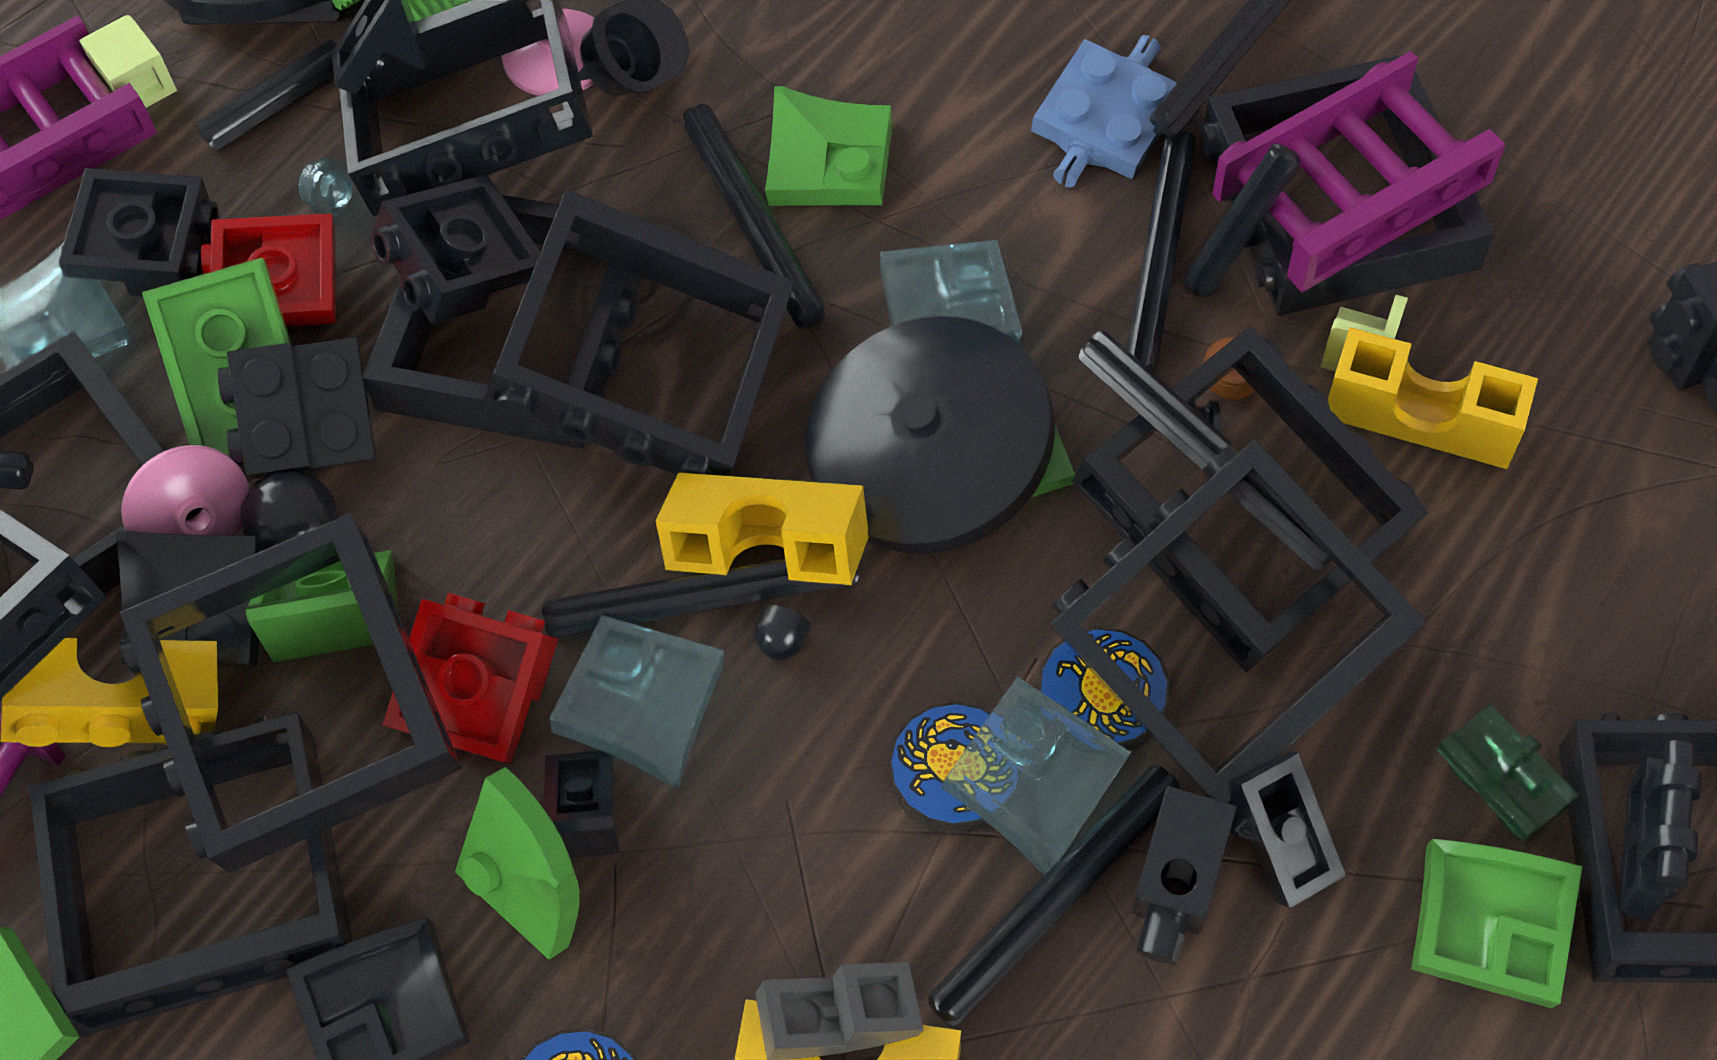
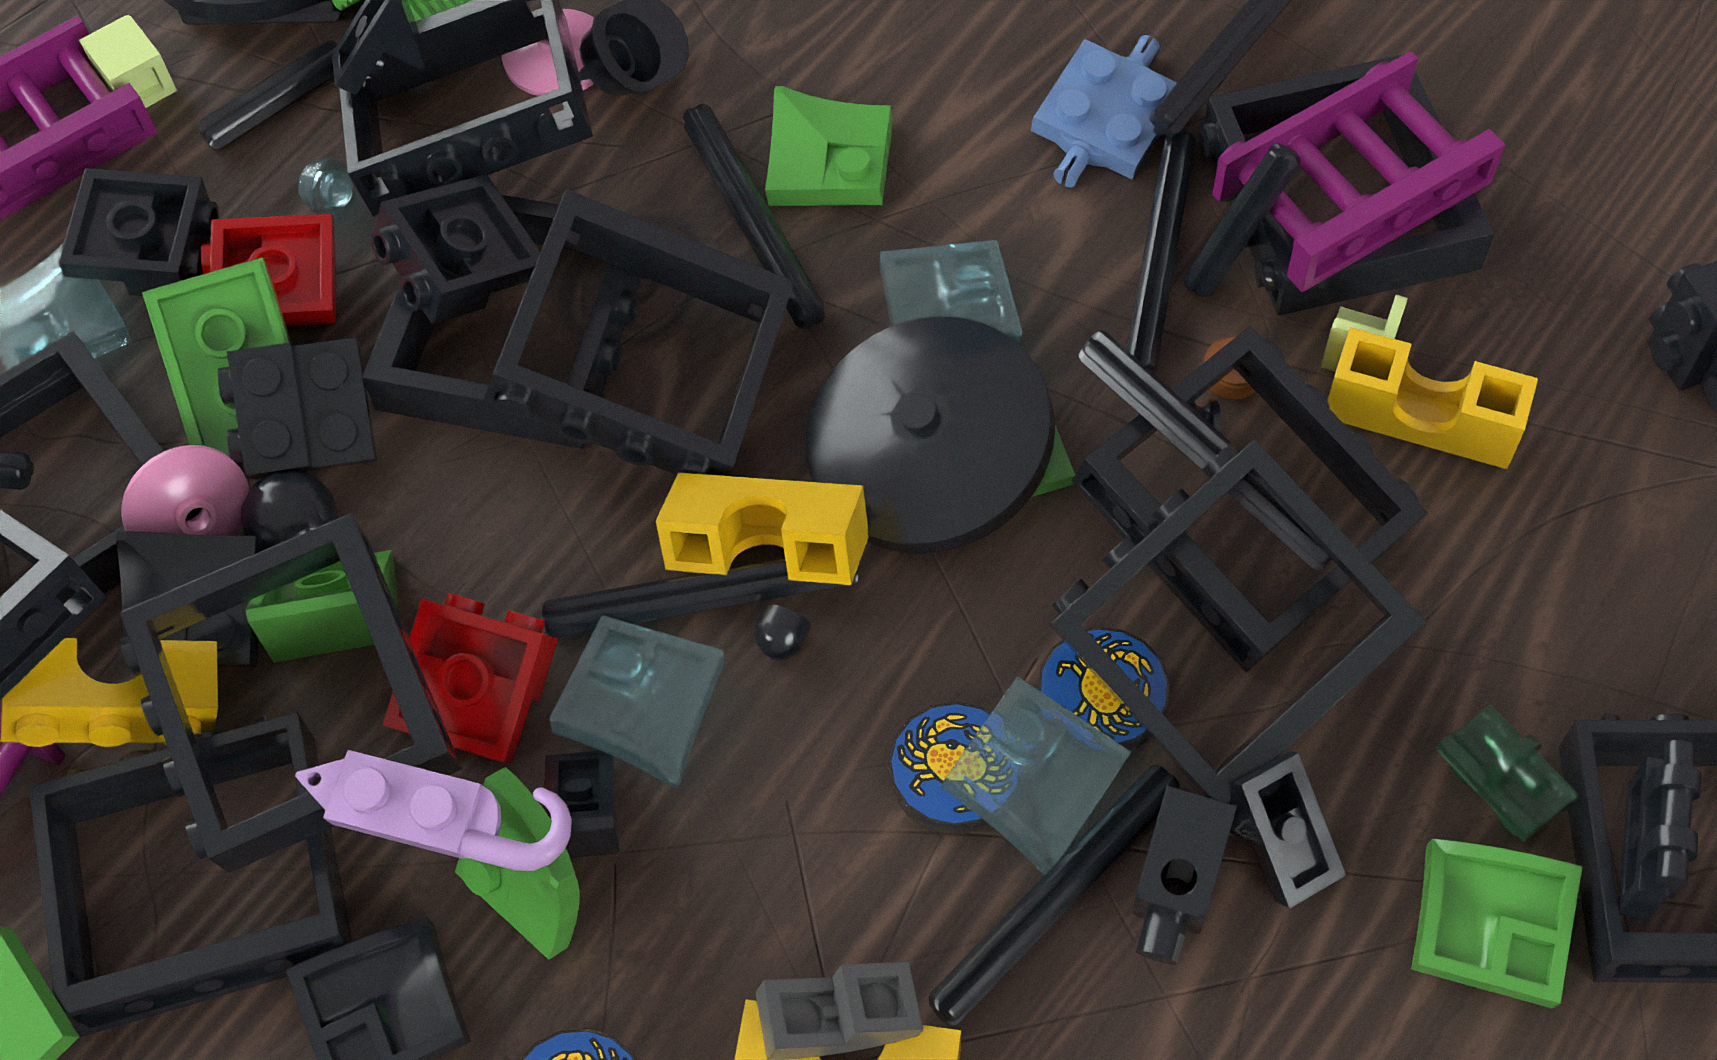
none -> lavender plate [295,750,572,871]

